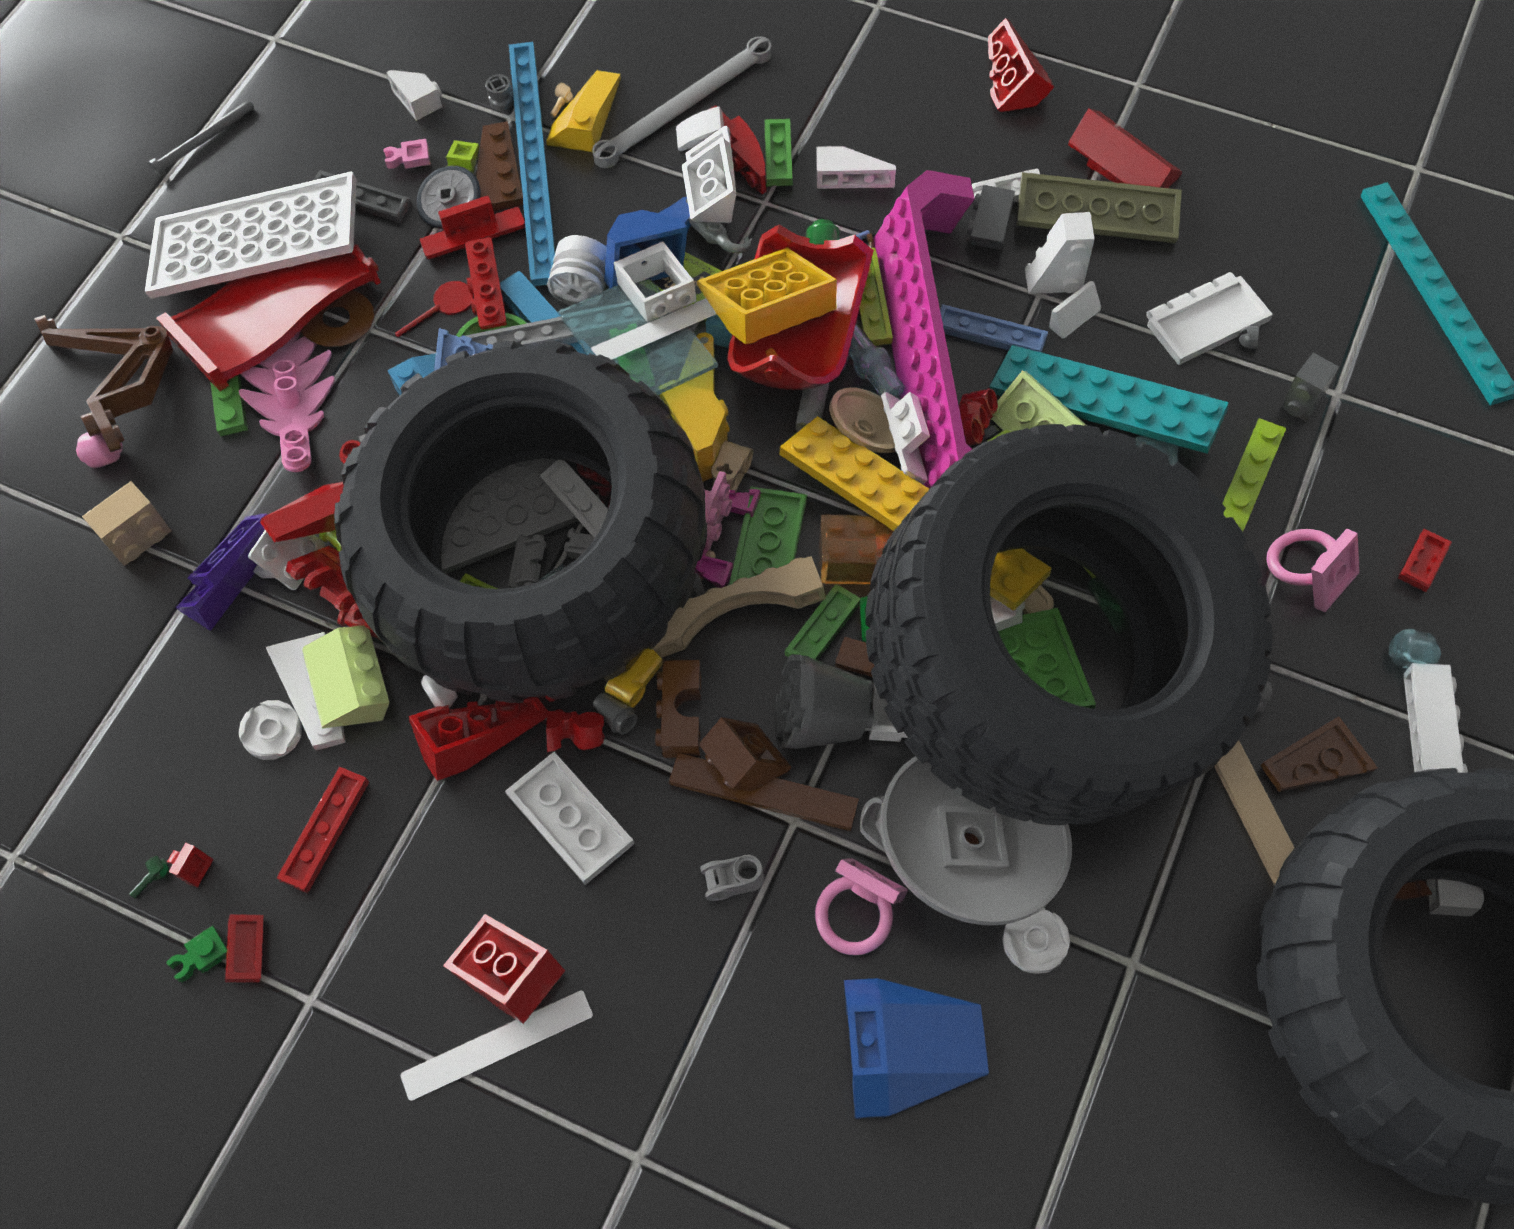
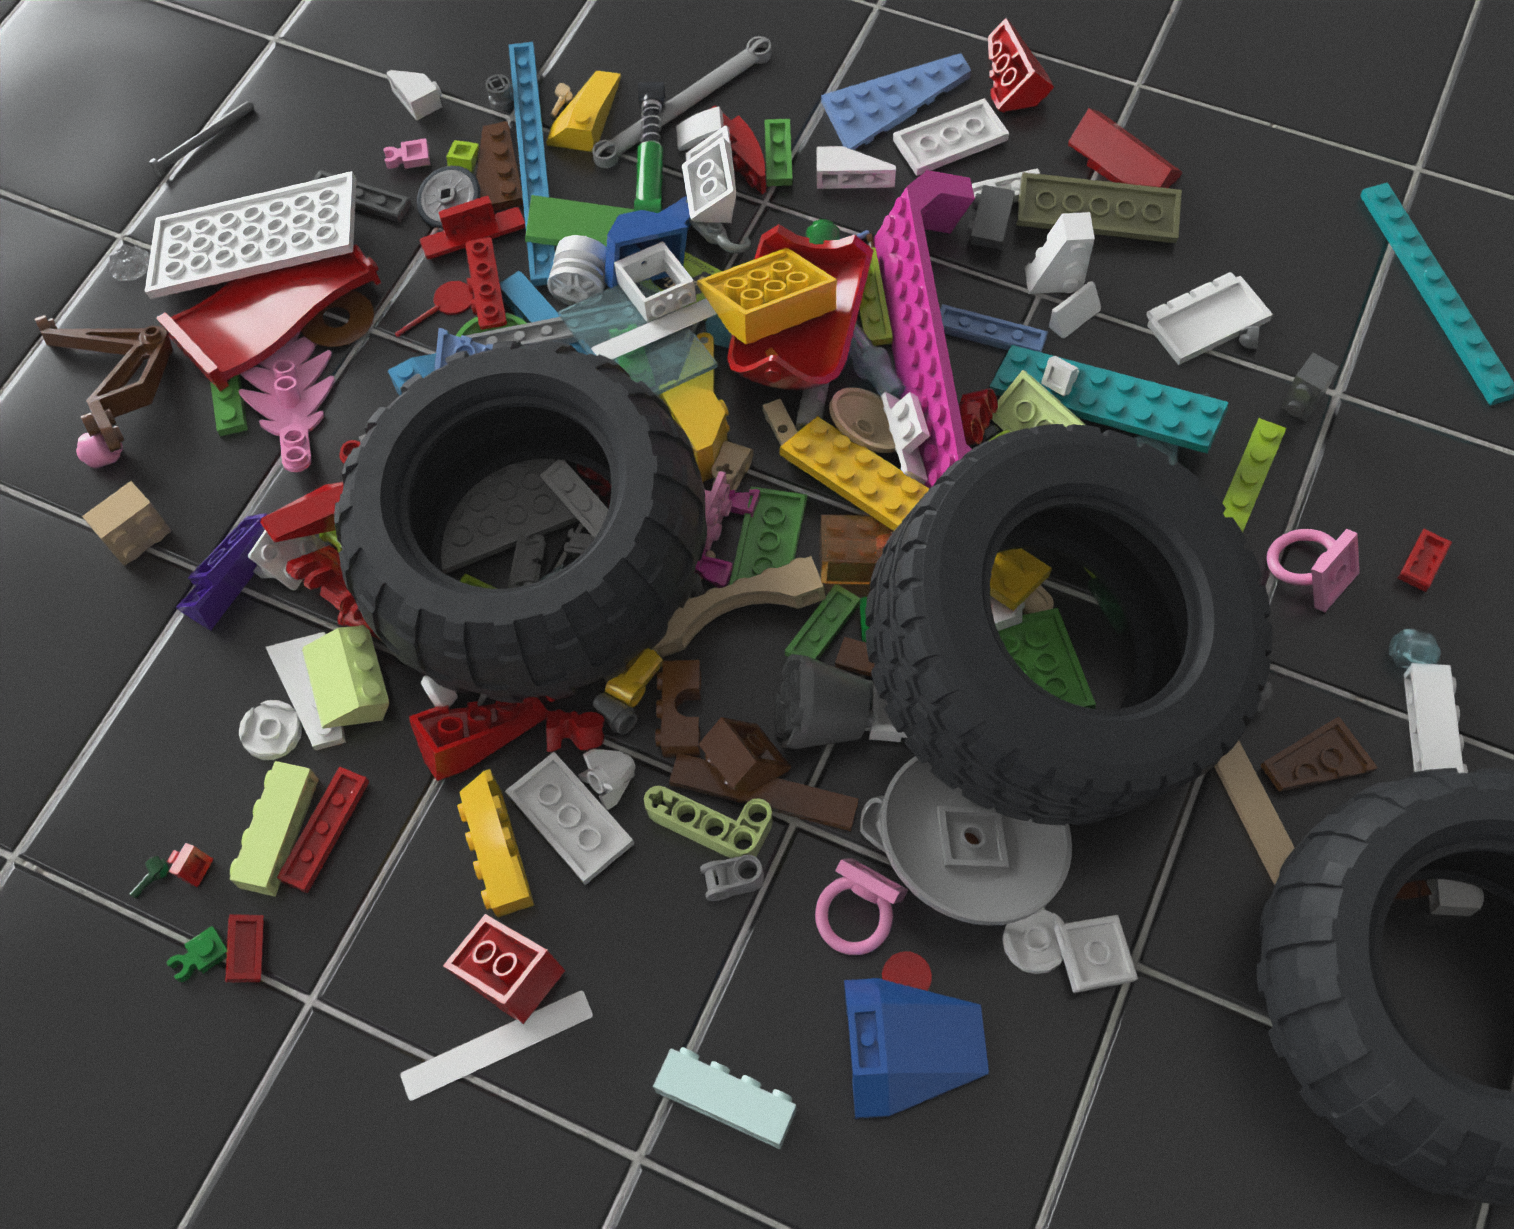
none -> clear gear [106,244,150,281]
none -> yellowish green brick [230,761,319,896]
none -> yellow wedge [457,769,534,918]
none -> bright green tile [525,195,634,247]
none -> white brick [578,749,635,810]
none -> piece [634,82,666,213]
none -> yellowish green beam [644,786,773,858]
none -> light aqua brick [653,1047,797,1149]
none -> tan piece [763,399,798,464]
none -> medium blue wing [821,53,971,151]
none -> red piece [882,951,932,991]
none -> white plate [893,98,1009,176]
none -> white tile [1041,356,1079,396]
none -> white tile [1054,915,1138,993]

